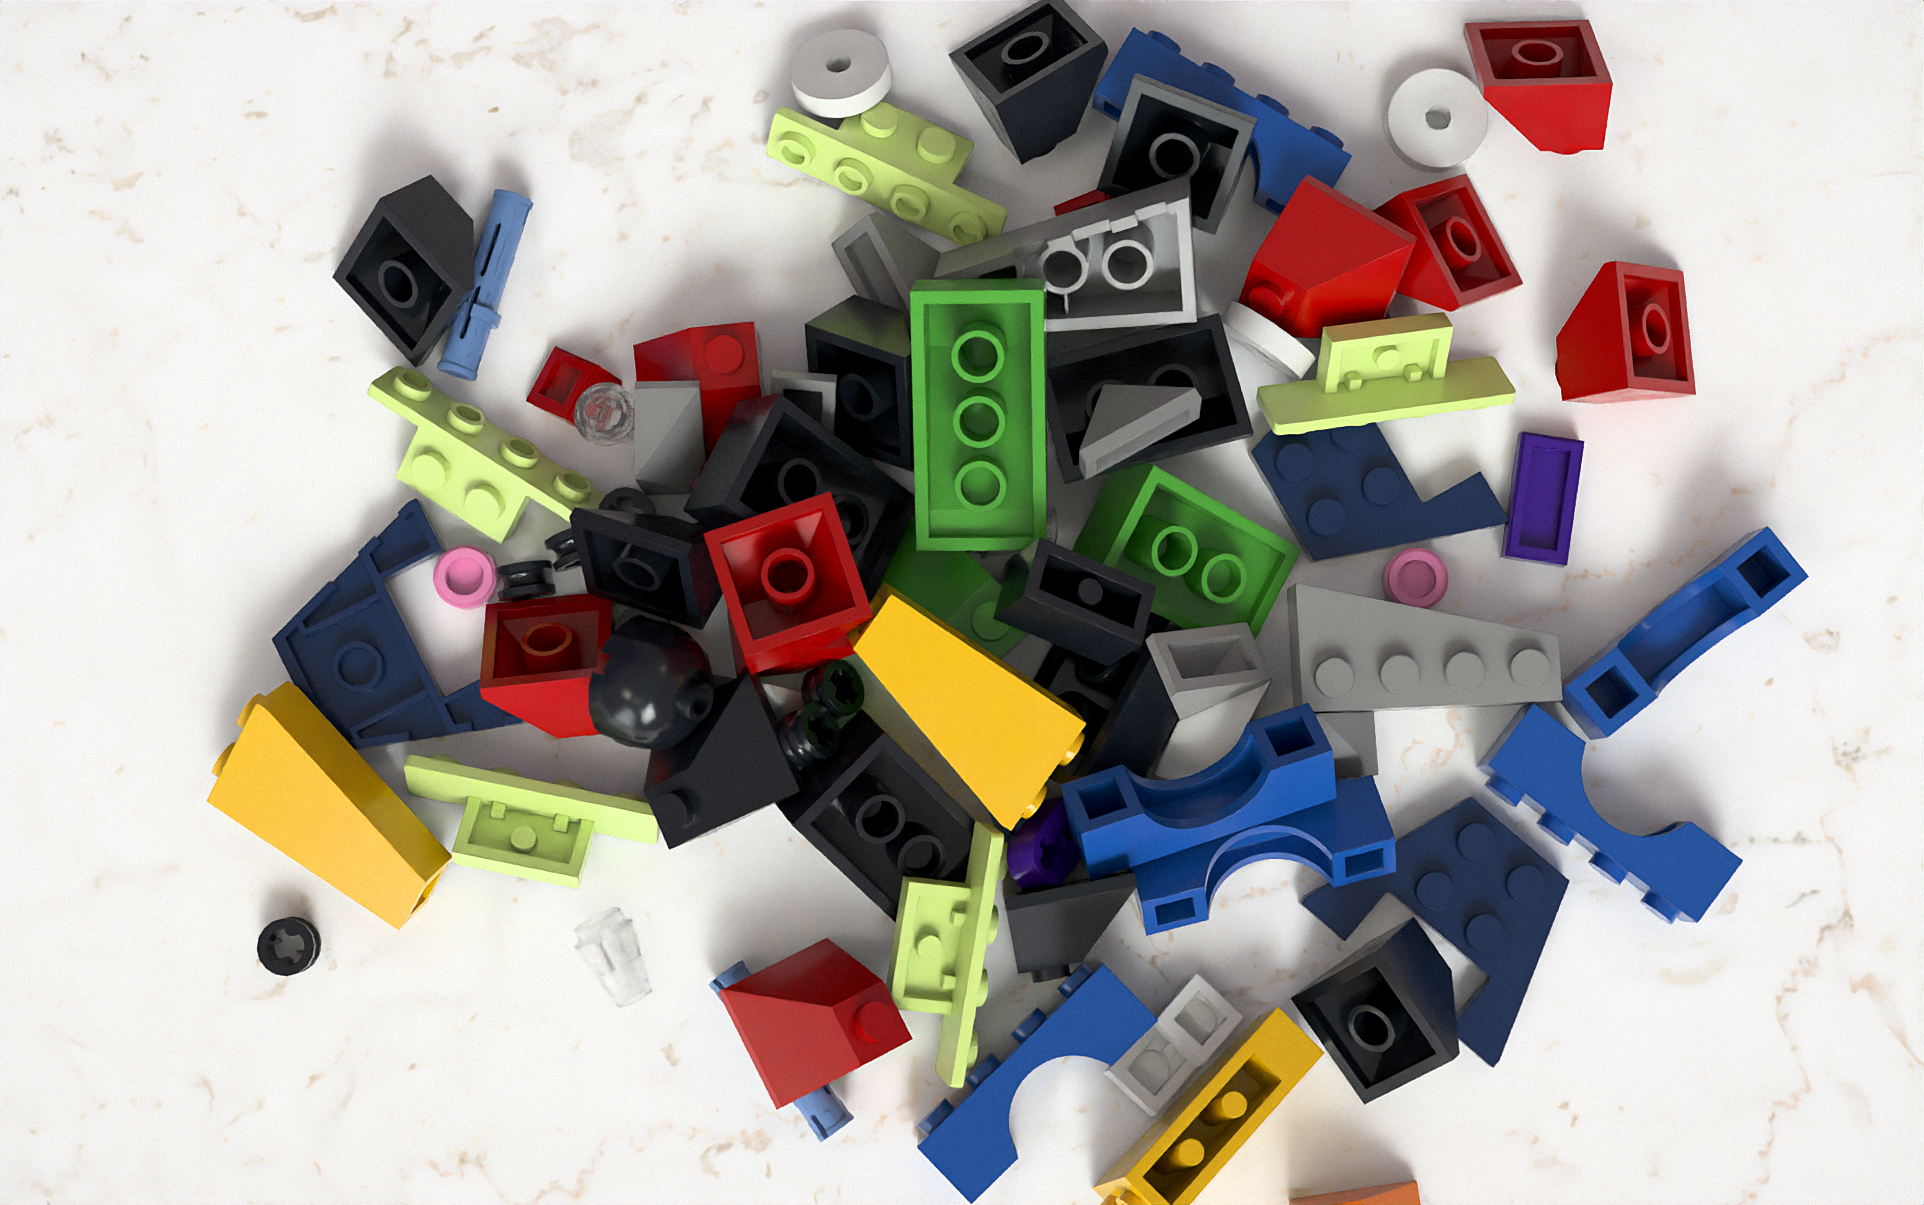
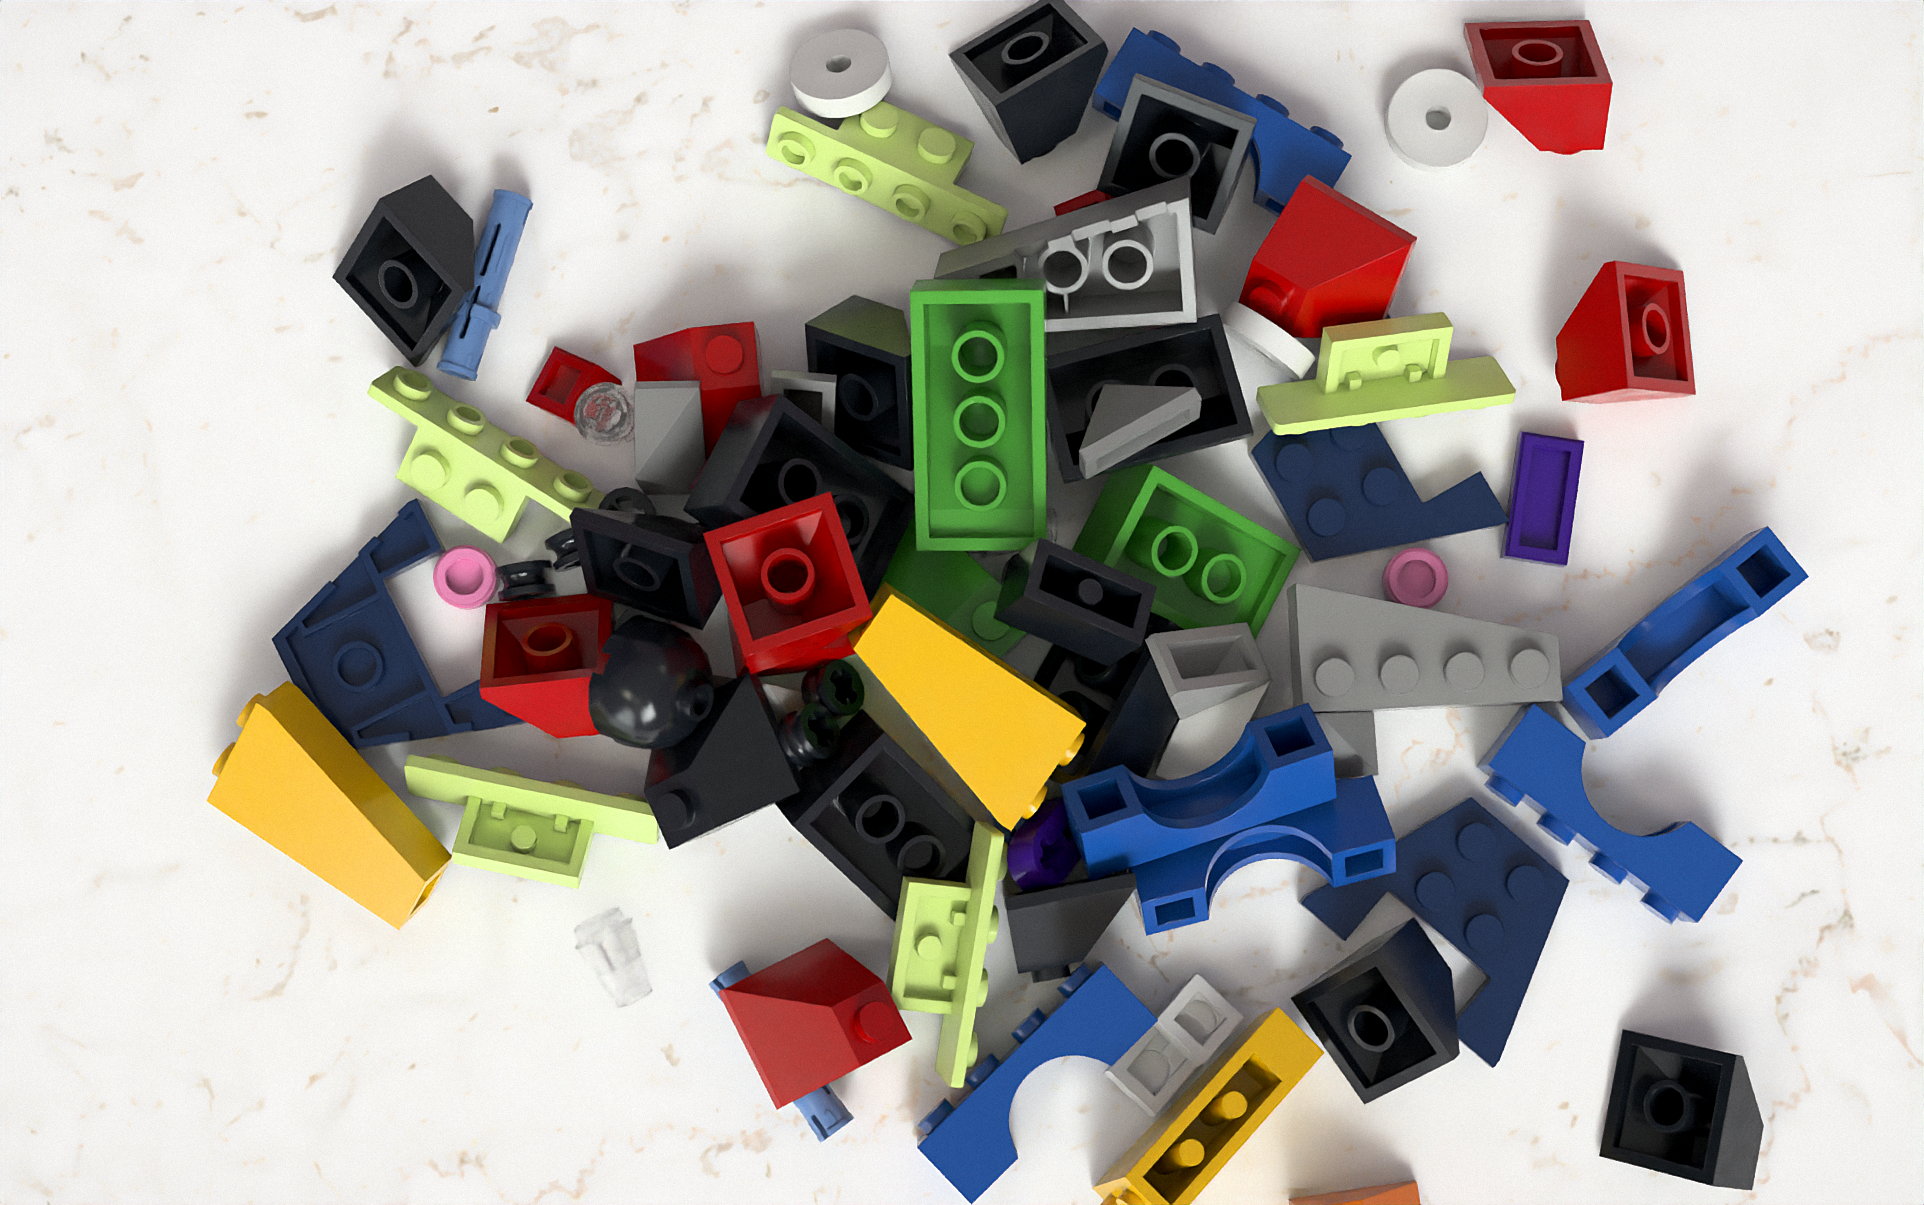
black bush [257,916,322,976] -> none
light grey slope [831,212,941,341] -> none
red slope [1373,174,1524,312] -> none
none -> black slope [1599,1029,1764,1191]

